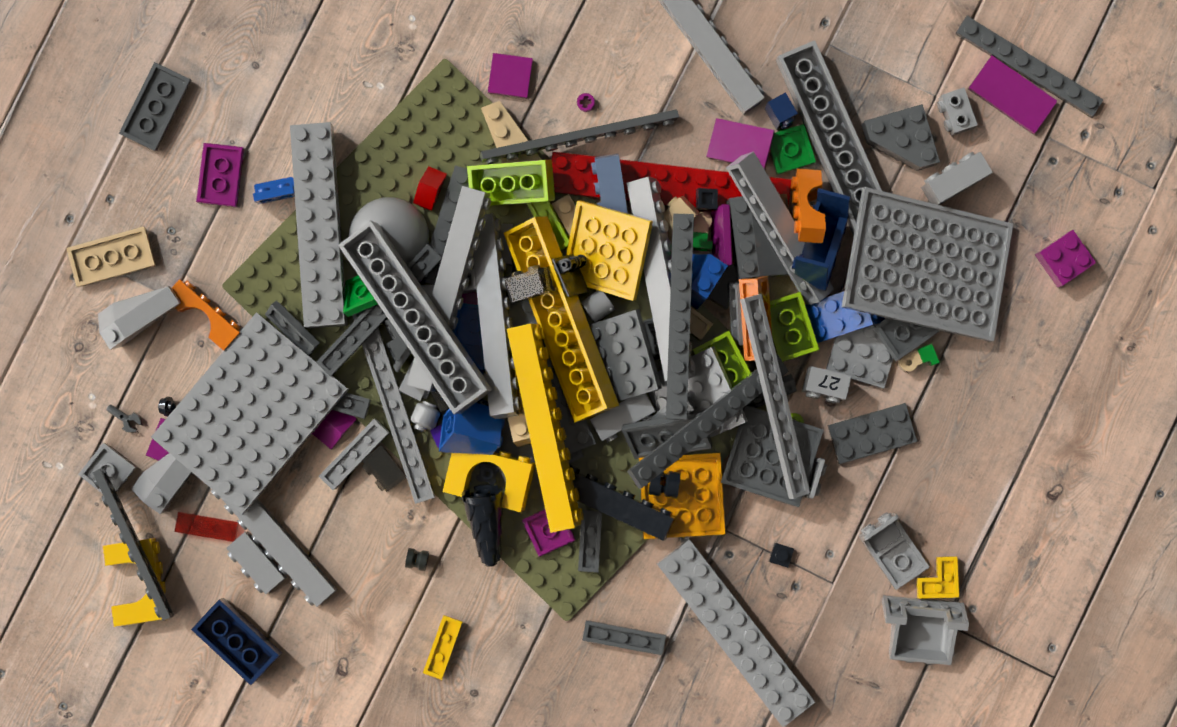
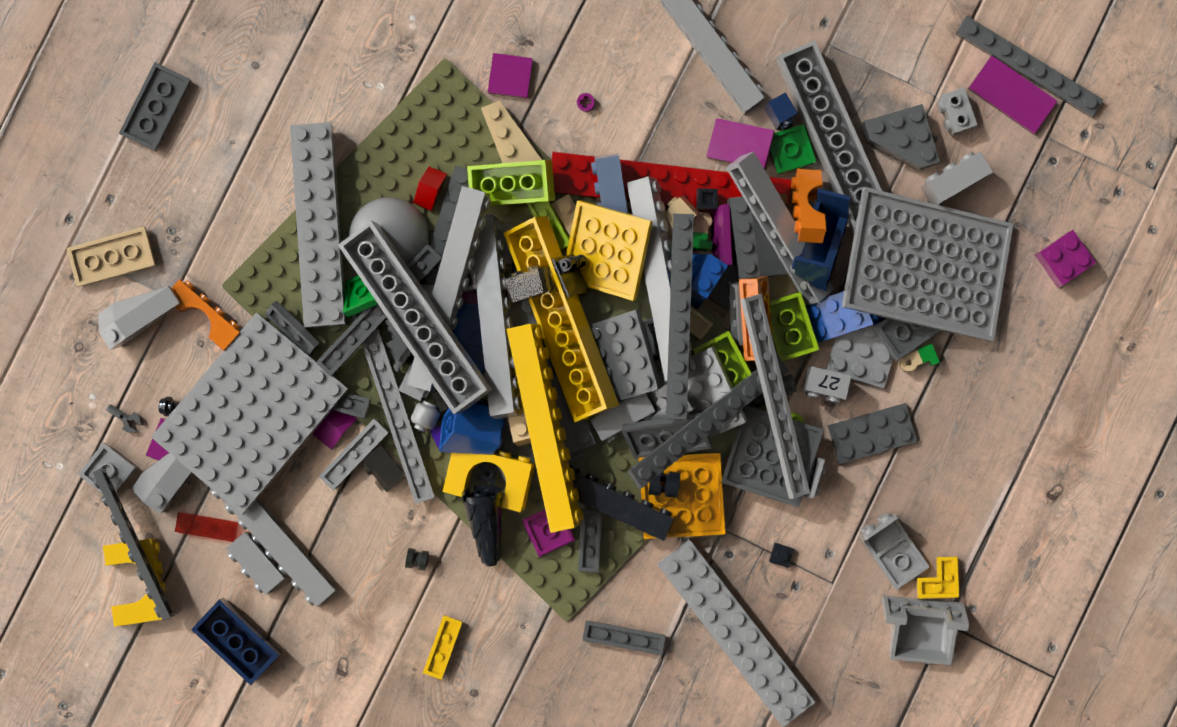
magenta tile [196,143,245,207] -> none
blue bracket [253,177,295,205] -> none
dark grey plate [480,109,679,164] -> none
light grey piece [580,290,615,323] -> none

